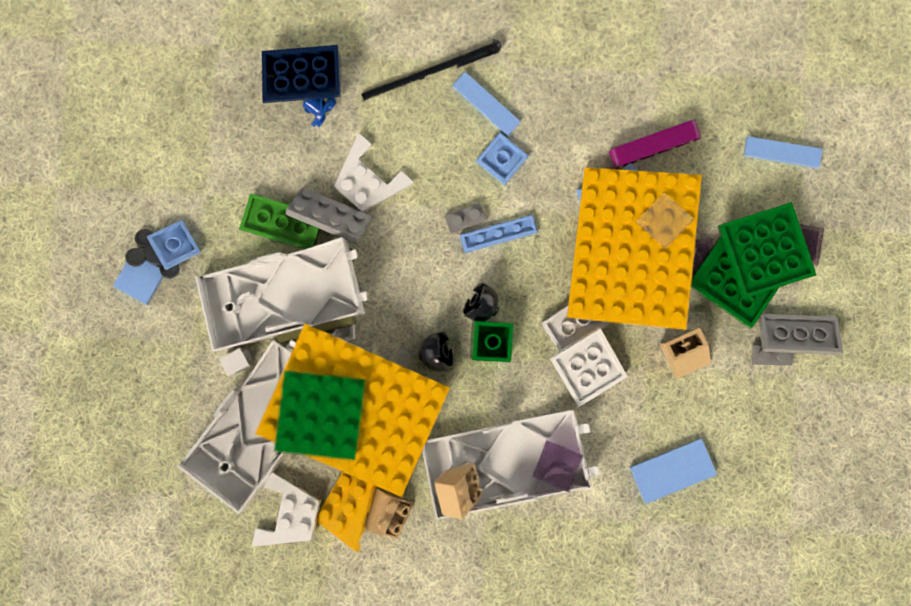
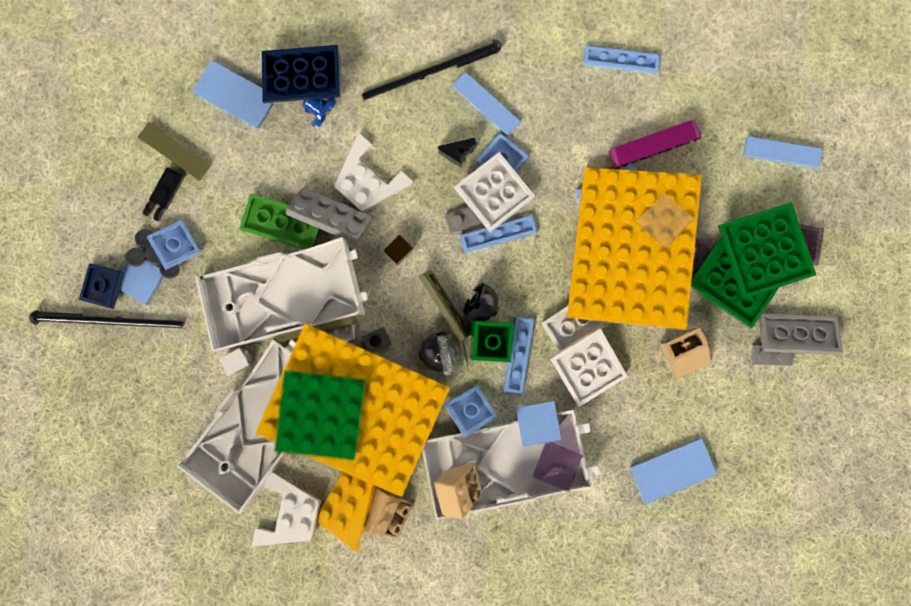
none -> black bar [29,310,183,328]
none -> dark blue tile [79,263,125,309]
none -> olive tile [138,122,211,181]
none -> black hinge [143,167,185,221]
none -> light blue tile [192,60,274,130]
none -> dark grey brick [361,327,392,353]
none -> dark brown panel [384,234,414,266]
none -> olive tile [419,271,471,341]
none -> clear tile [437,334,469,375]
none -> black slope [438,138,477,168]
none -> light blue tile [444,385,498,438]
none -> white plate [454,152,535,232]
none -> light blue tile [503,316,535,395]
none -> light blue tile [516,401,562,447]
none -> light blue tile [583,45,660,74]

